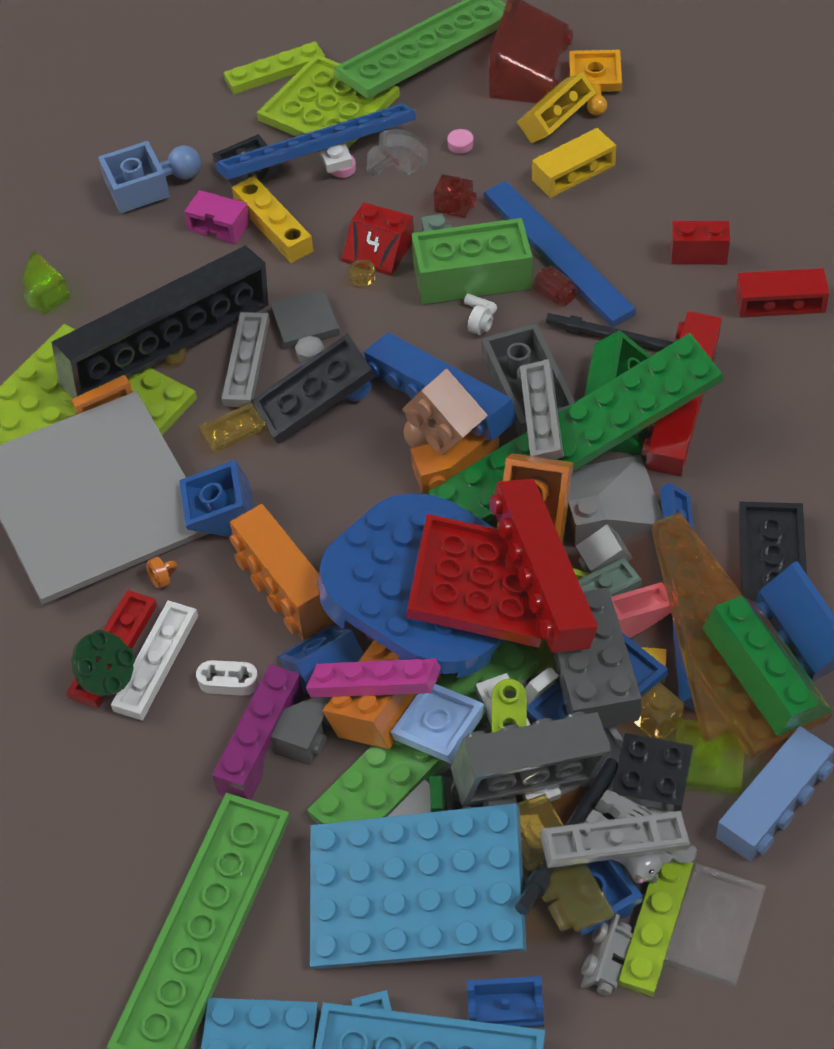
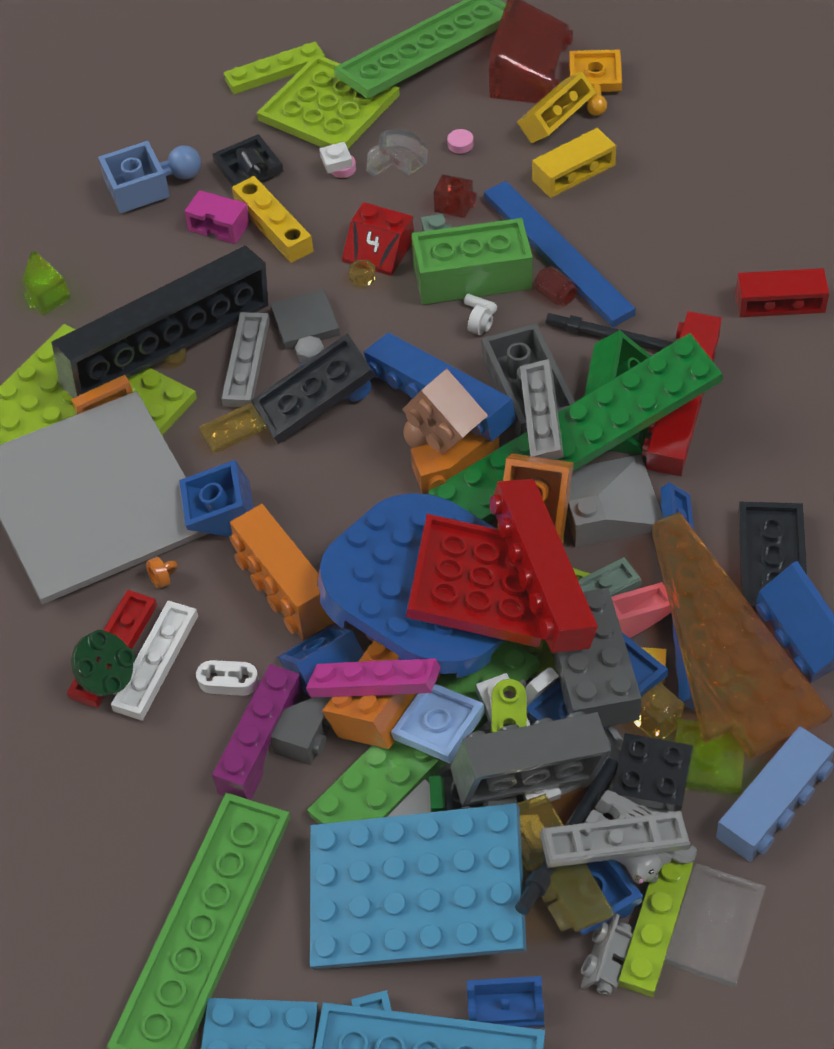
blue tile [216,103,417,180] -> none
light grey brick [576,525,633,573] -> none
red brick [670,221,730,265] -> none
green slope [702,596,833,737] -> none

